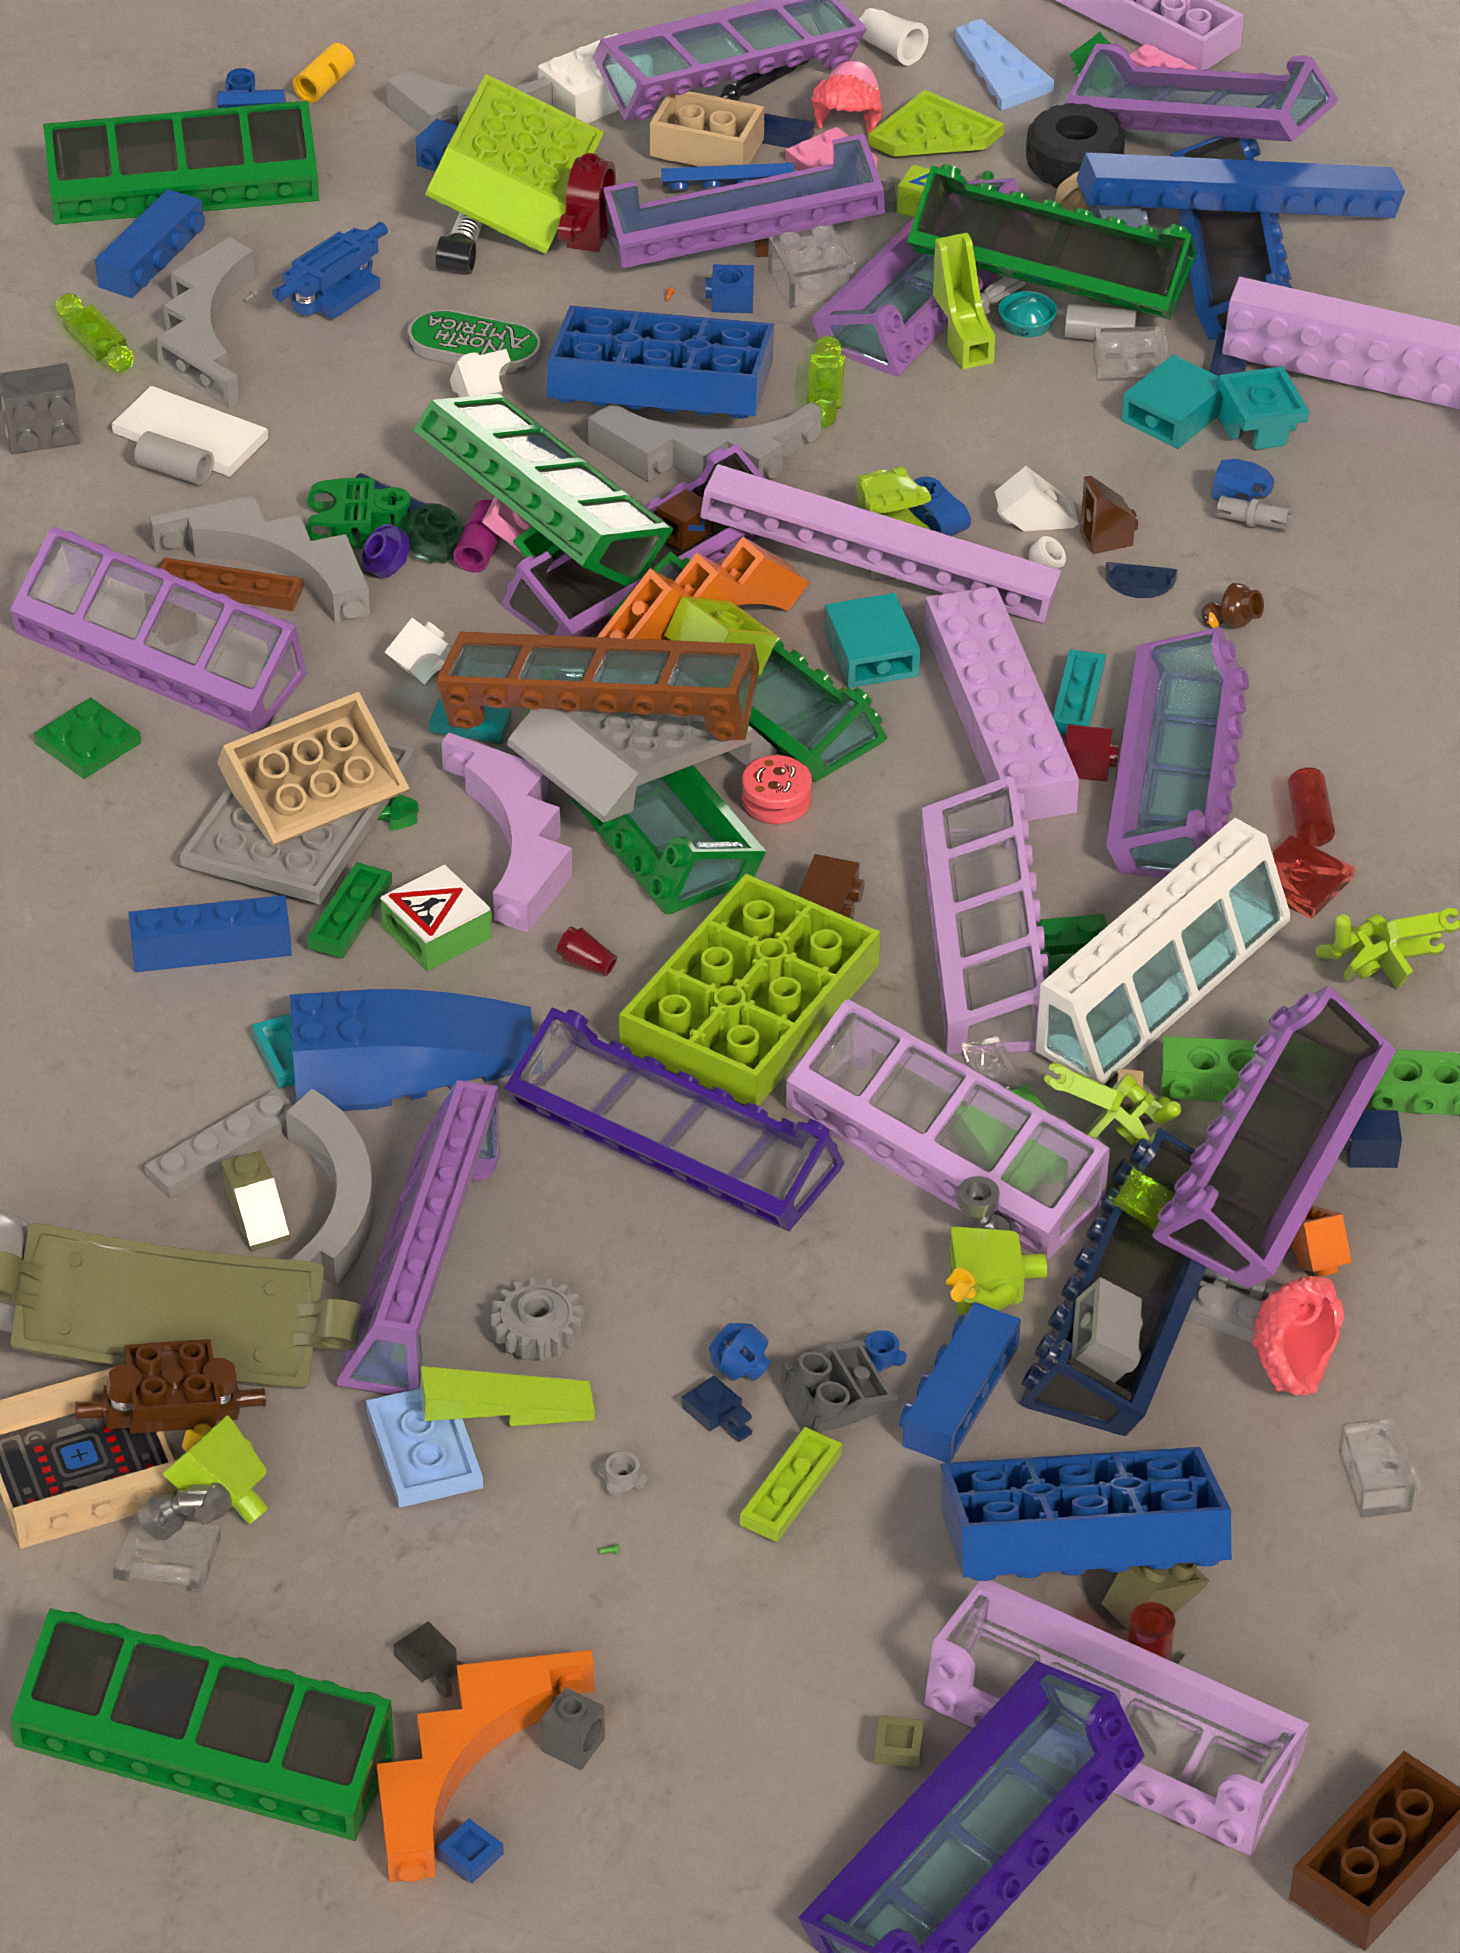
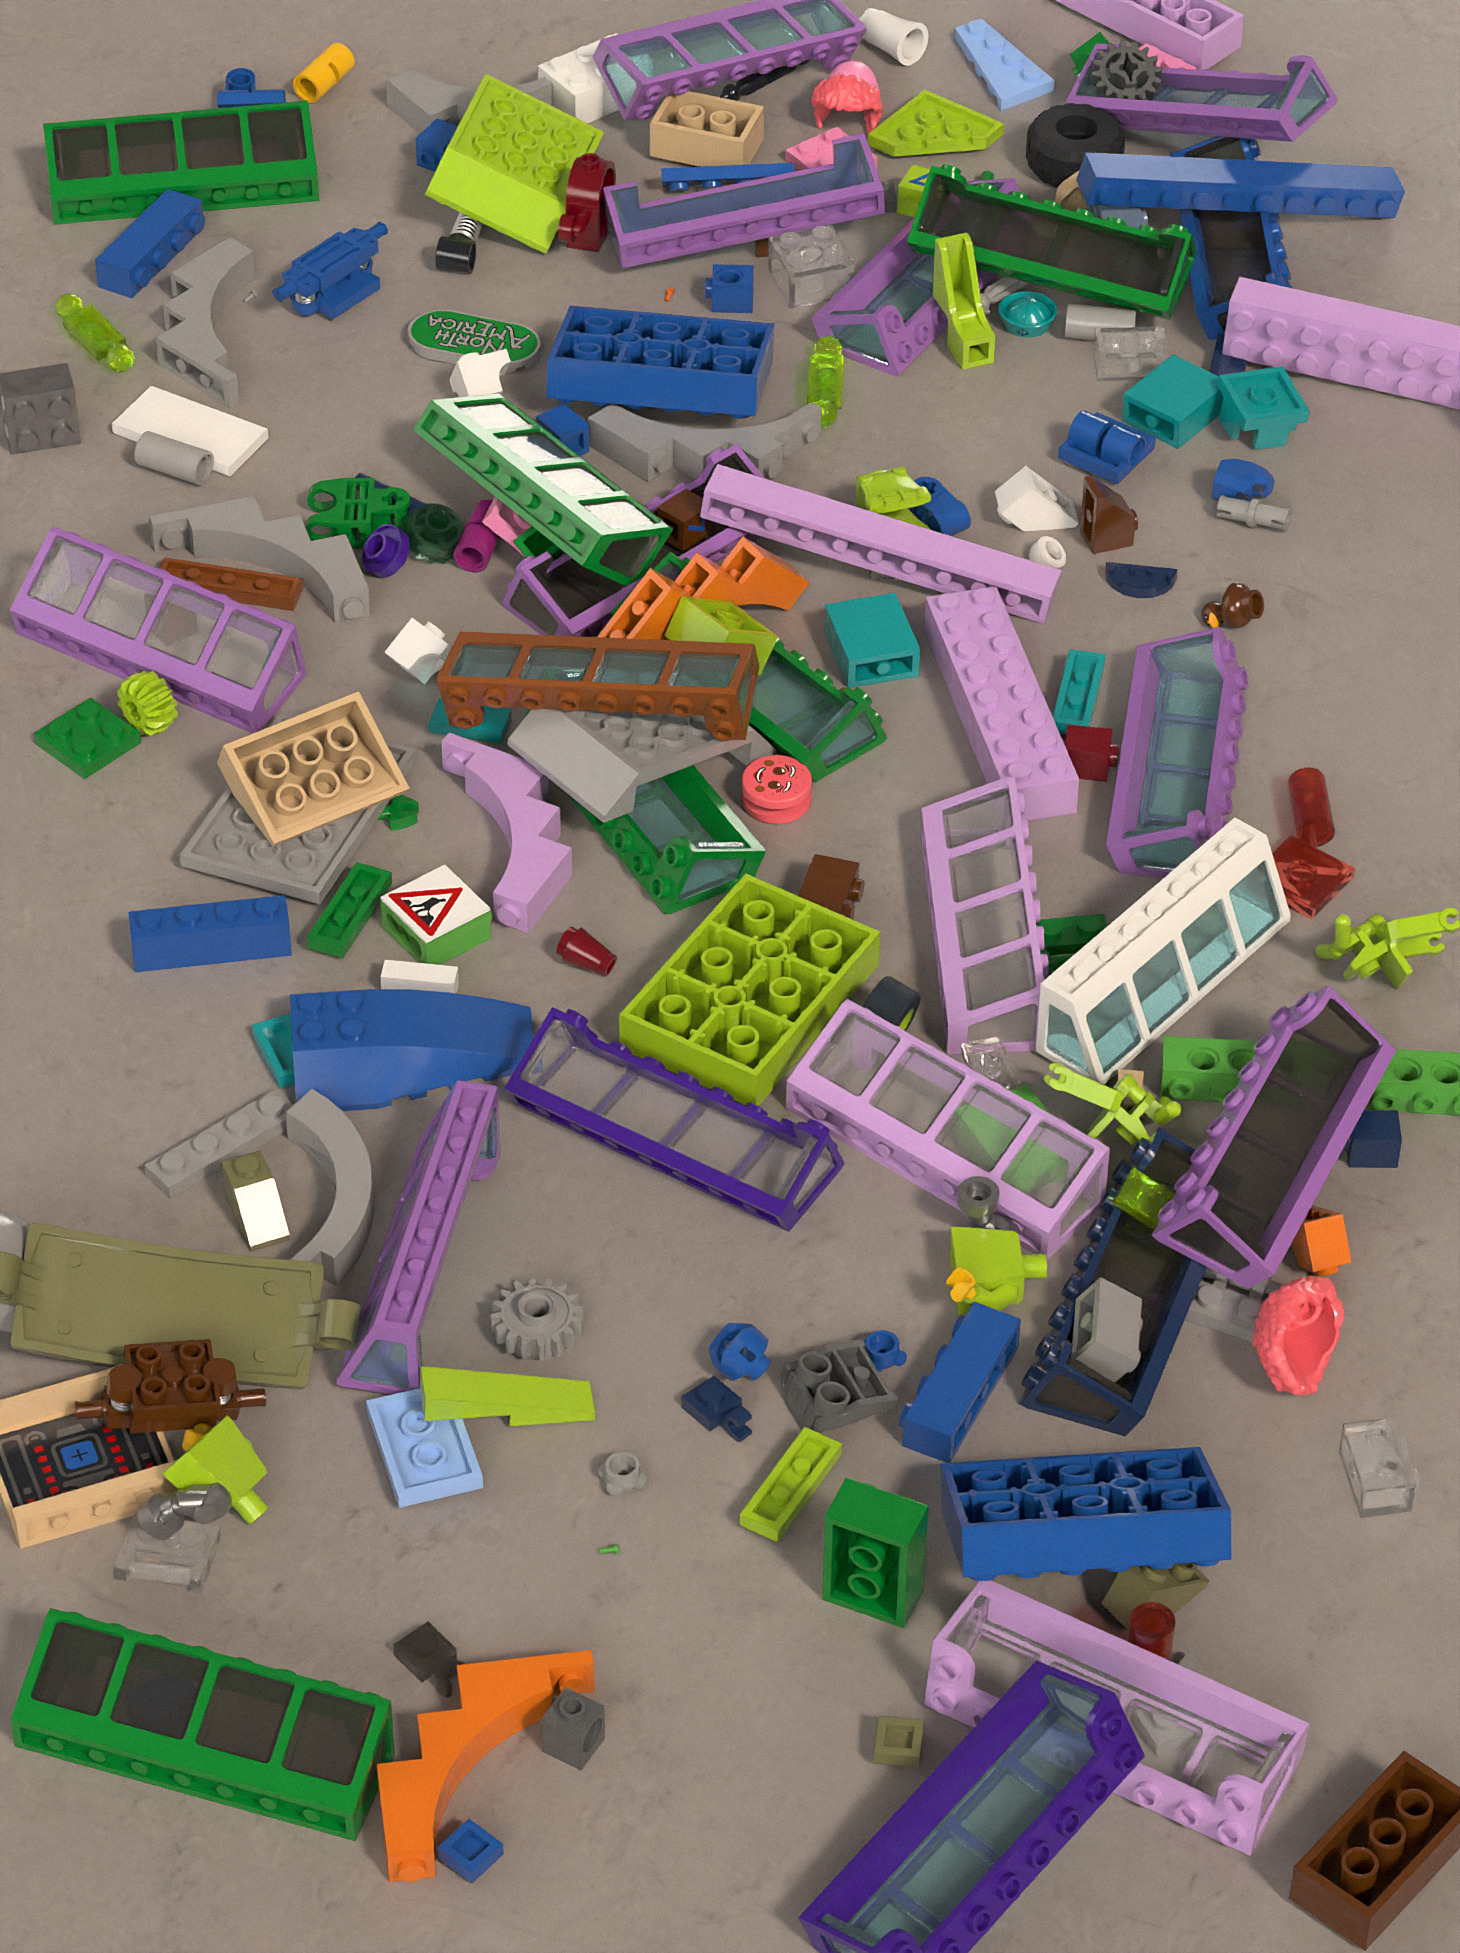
dark blue tile [762,113,814,148] -> none
none -> lime gear [117,671,178,736]
none -> white piece [381,960,459,993]
none -> blue brick [536,403,589,456]
none -> green brick [822,1477,929,1628]
none -> black wheel [863,976,921,1032]
none -> blue plate [1058,410,1156,484]
none -> dark grey gear [1090,40,1162,100]

